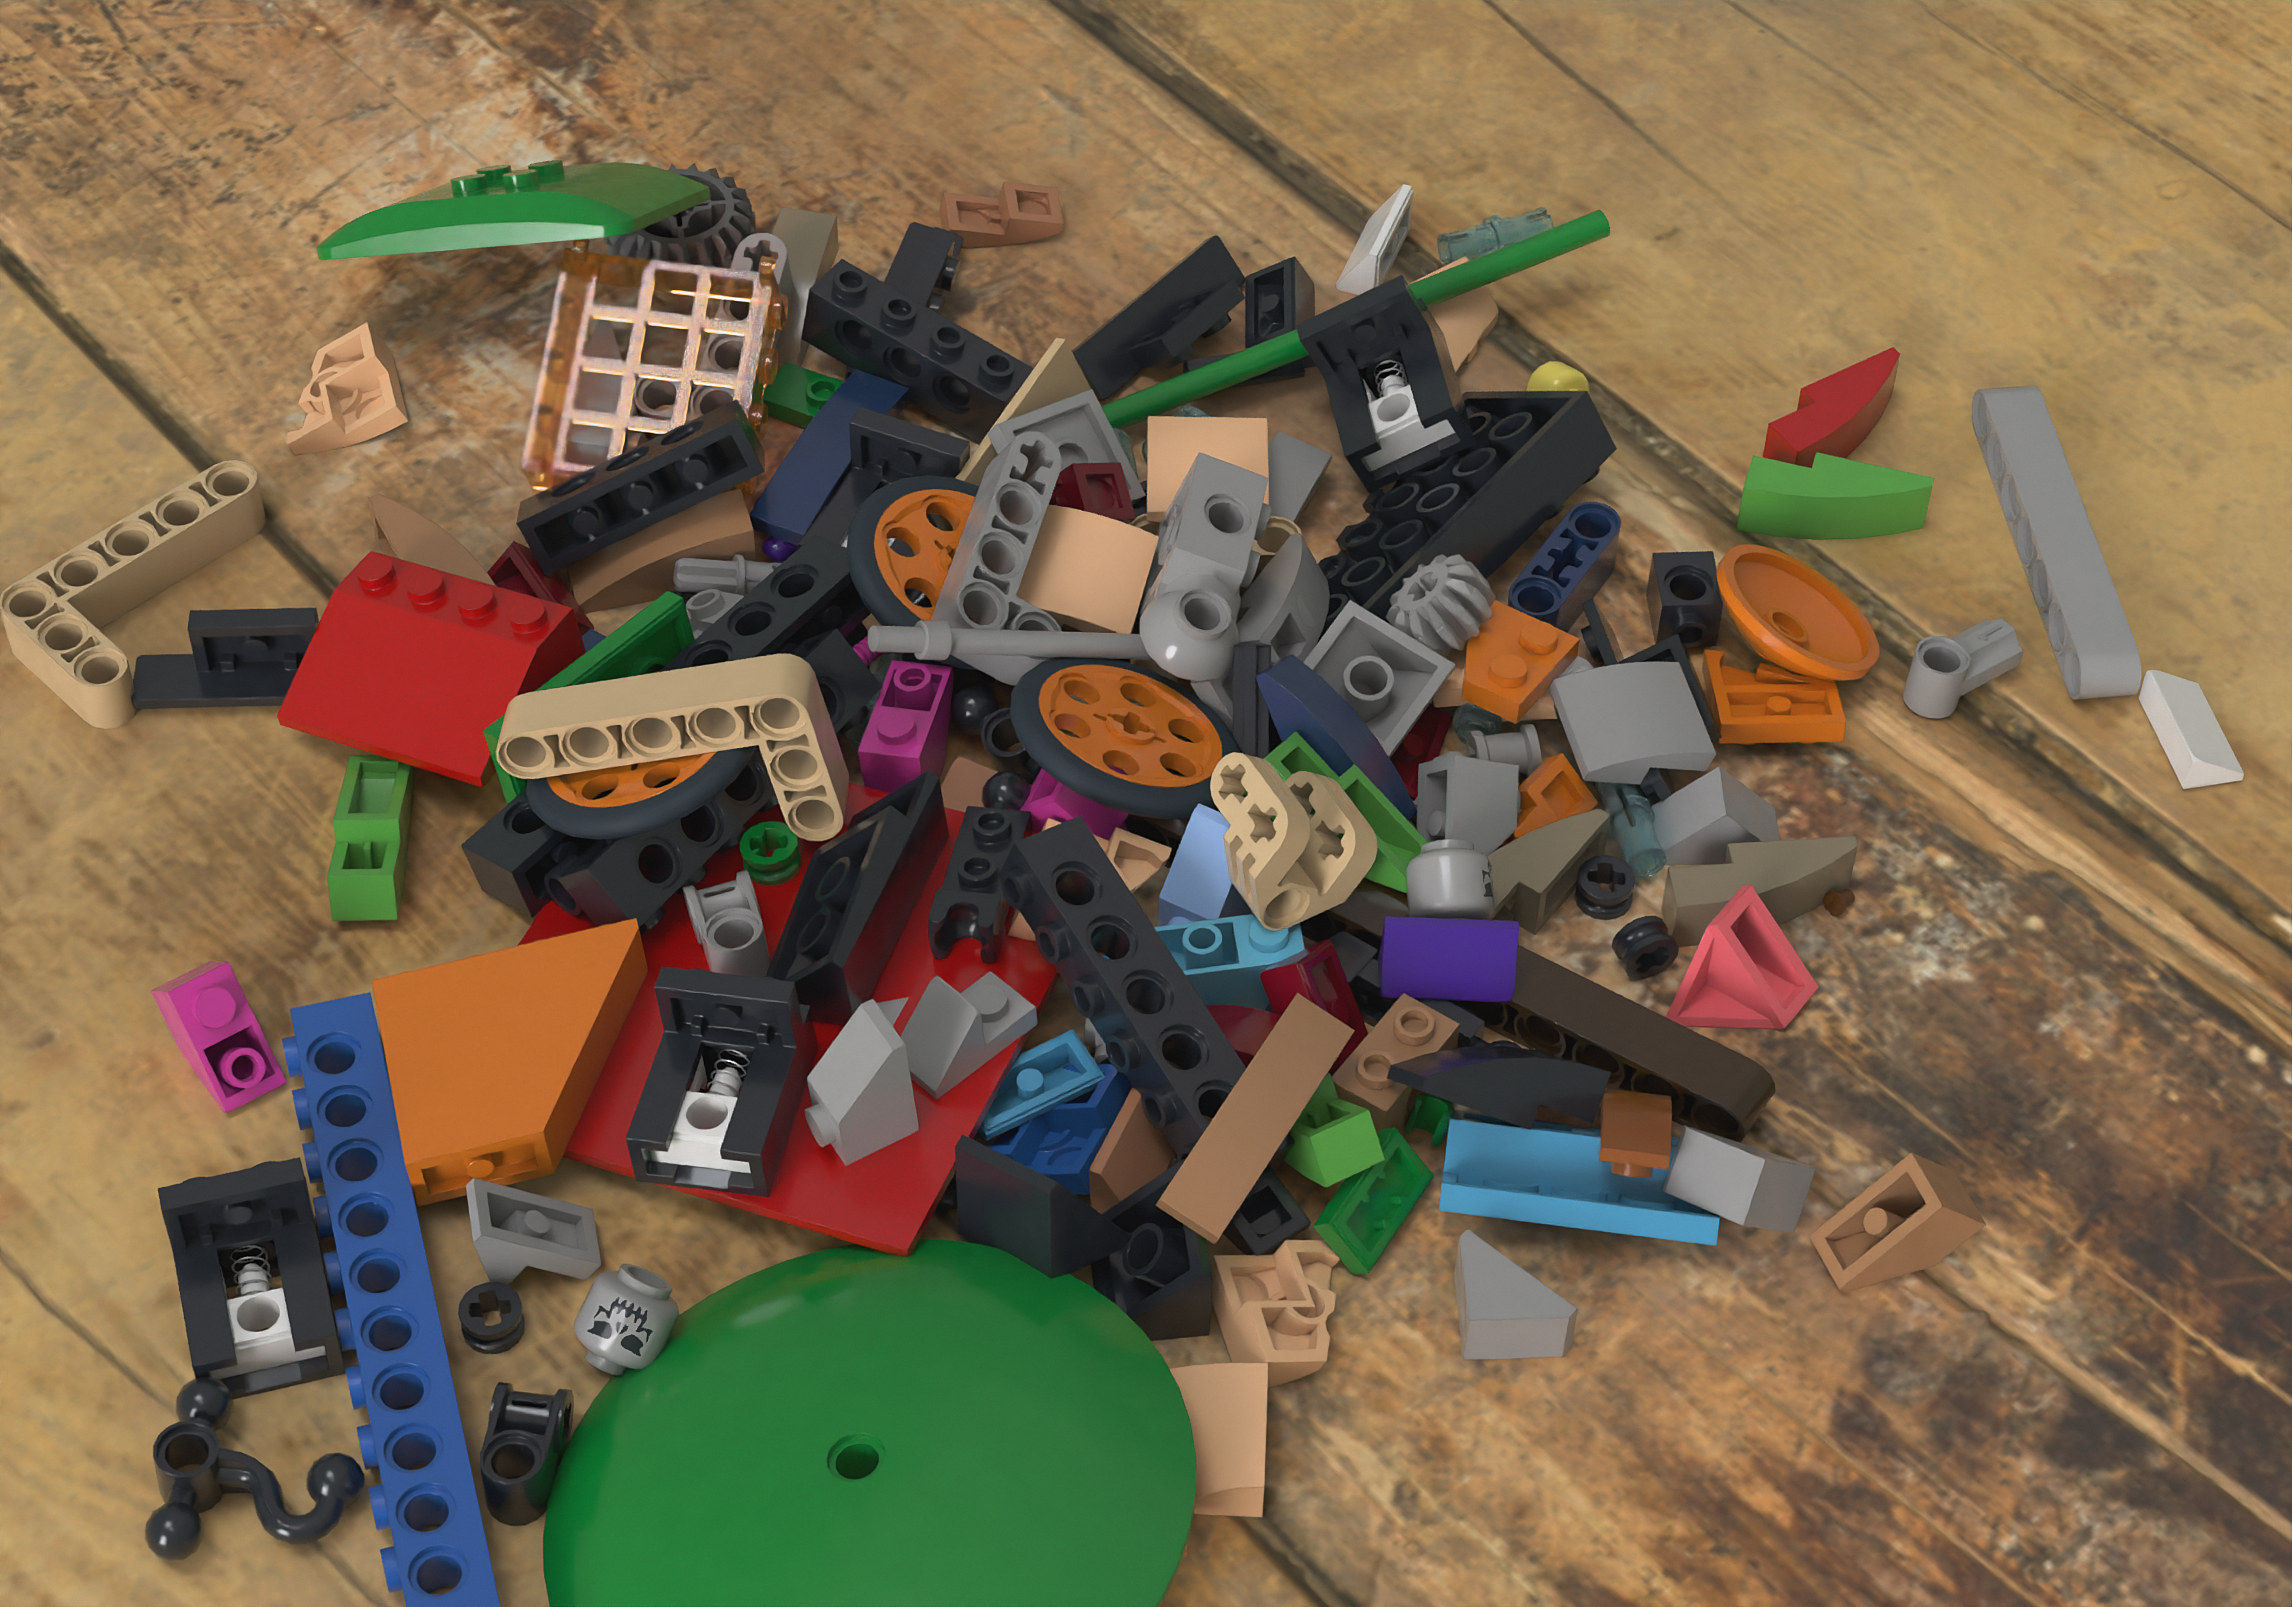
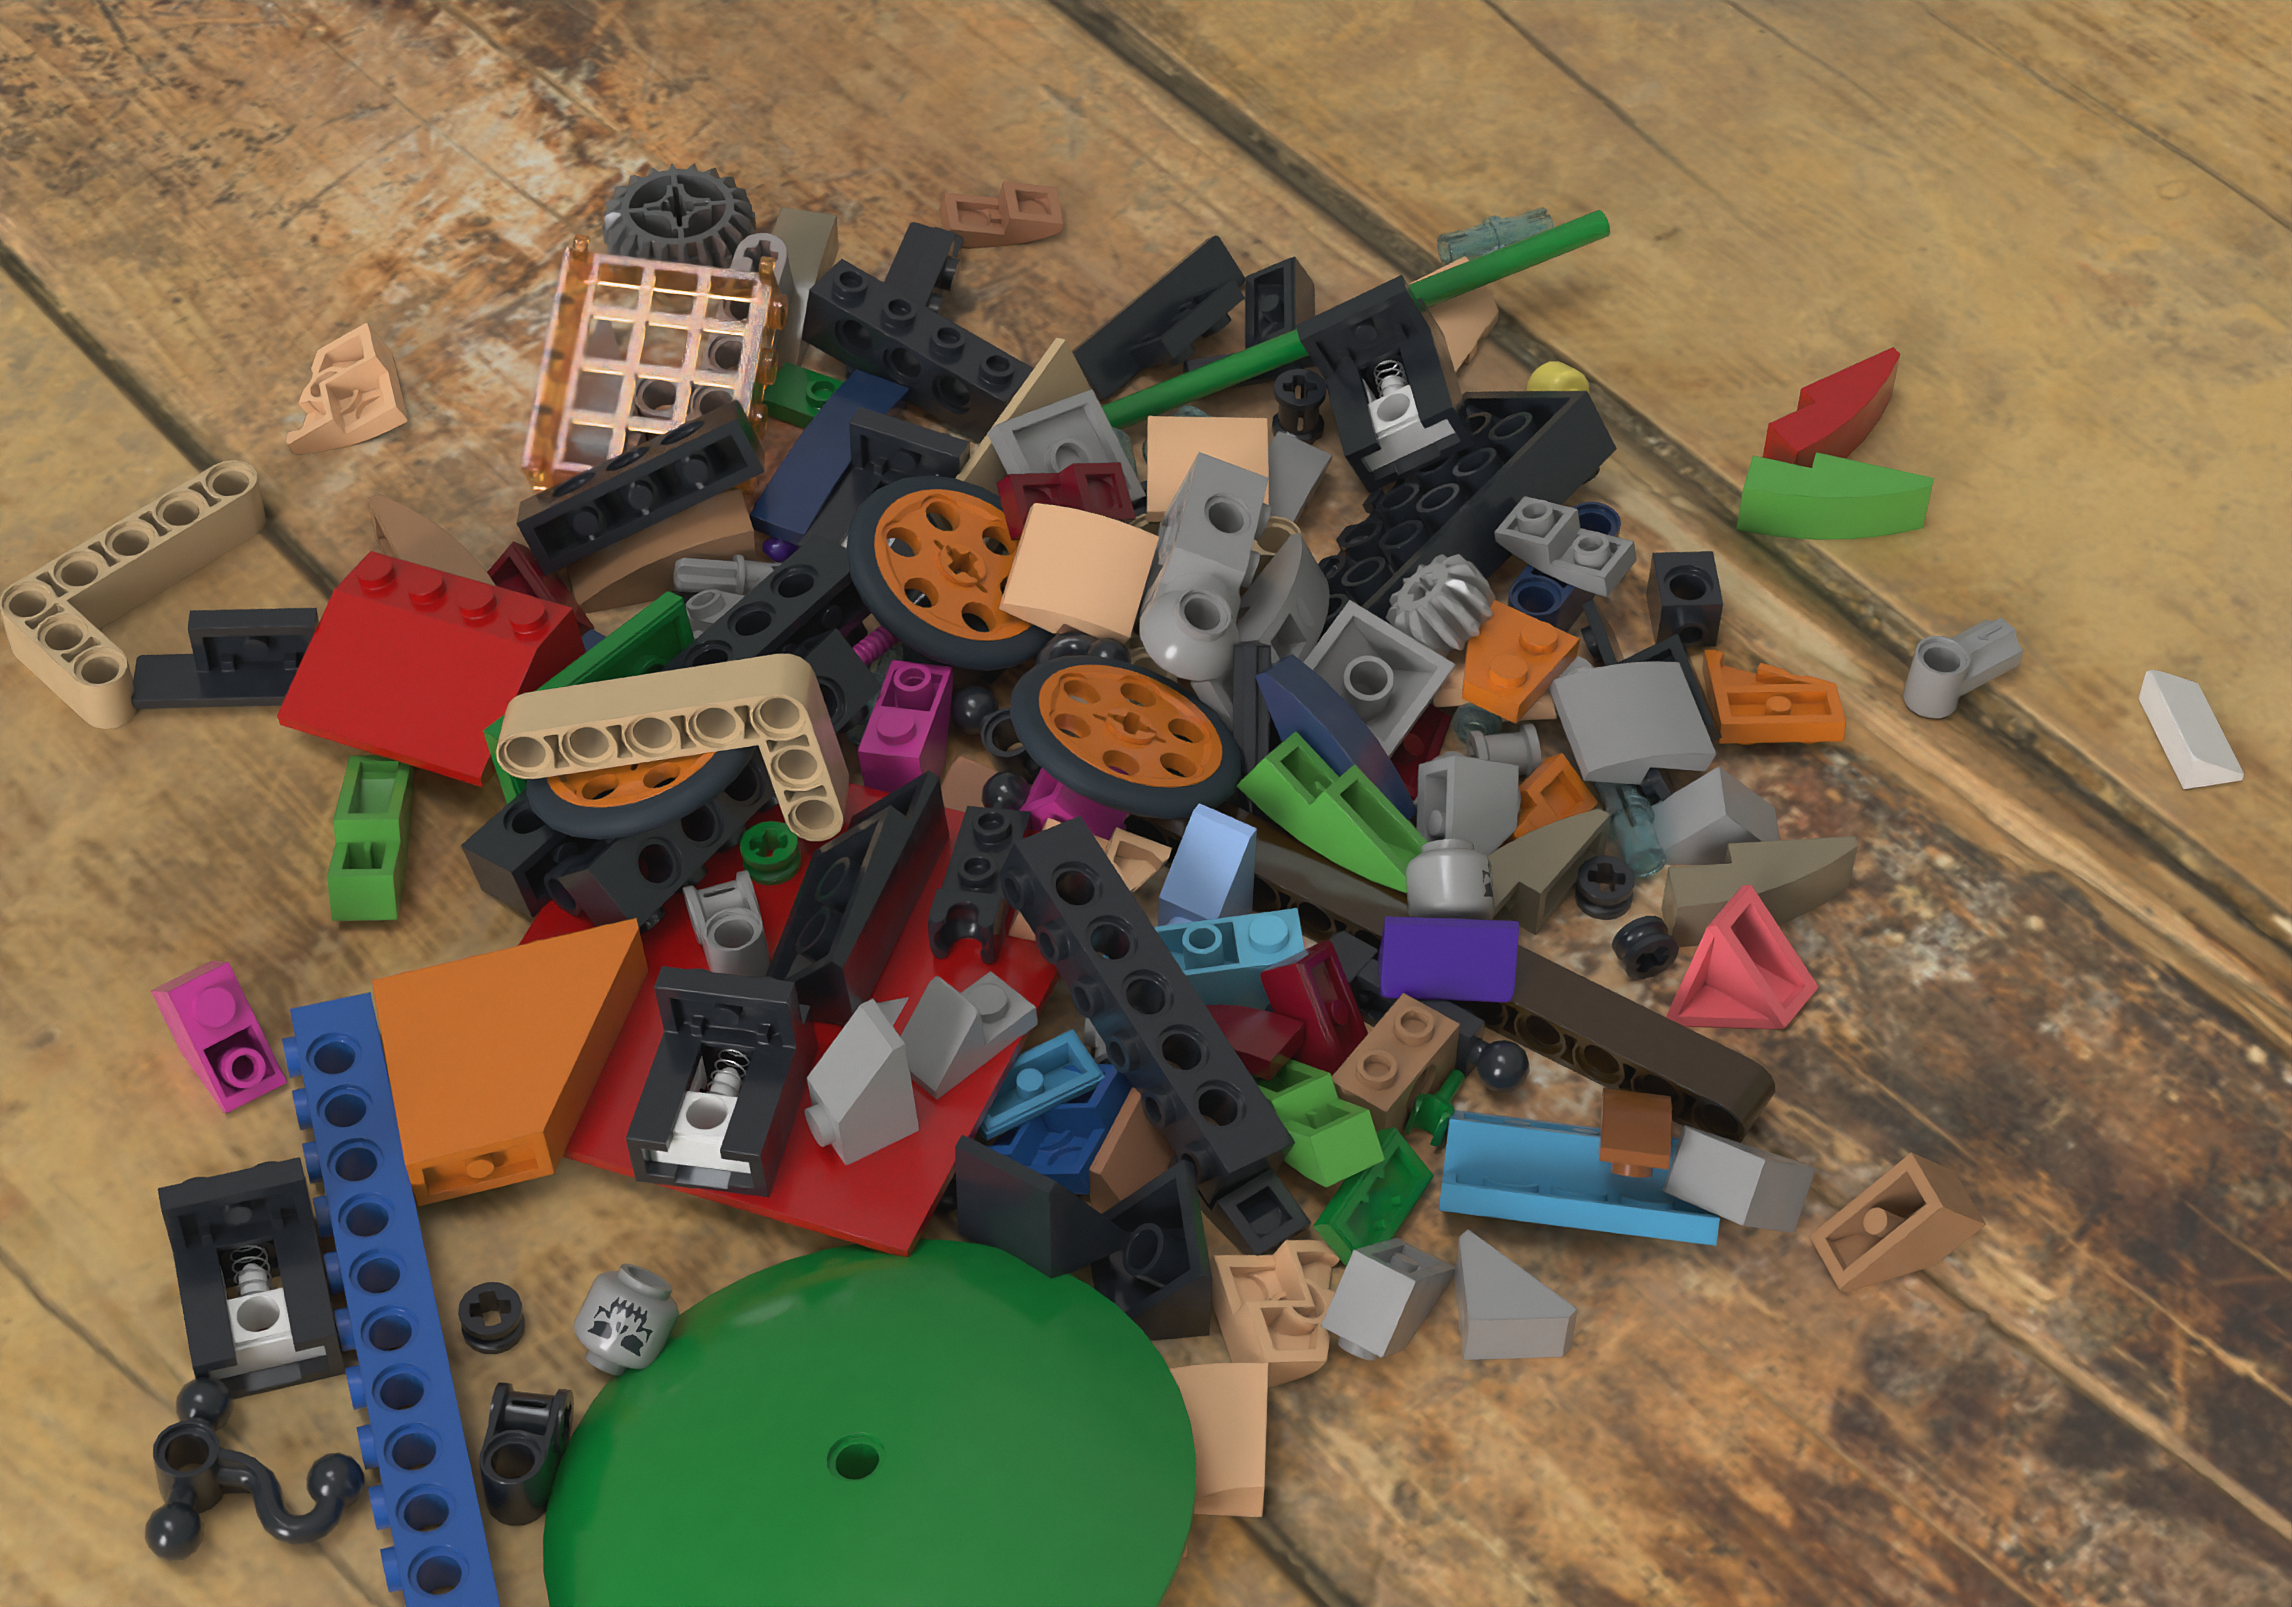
green wedge [316,160,711,260] -> none
light grey slope [466,1178,601,1285] -> none
light grey bar [868,620,1153,660] -> none
light grey beam [931,431,1062,685] -> none
medium nougat slope [1156,993,1355,1245] -> none
tan piece [1210,752,1378,931] -> none
white slope [1336,184,1413,295] -> none
black slope [1387,1046,1611,1130] -> none
orange dish [1717,544,1879,681] -> none
reddish brown piece [1823,889,1855,916] -> none
light grey beam [1972,385,2142,700] -> none
none -> black bush [1272,369,1327,445]
none -> light grey slope [1321,1237,1455,1361]
none -> light grey slope [1494,496,1637,597]

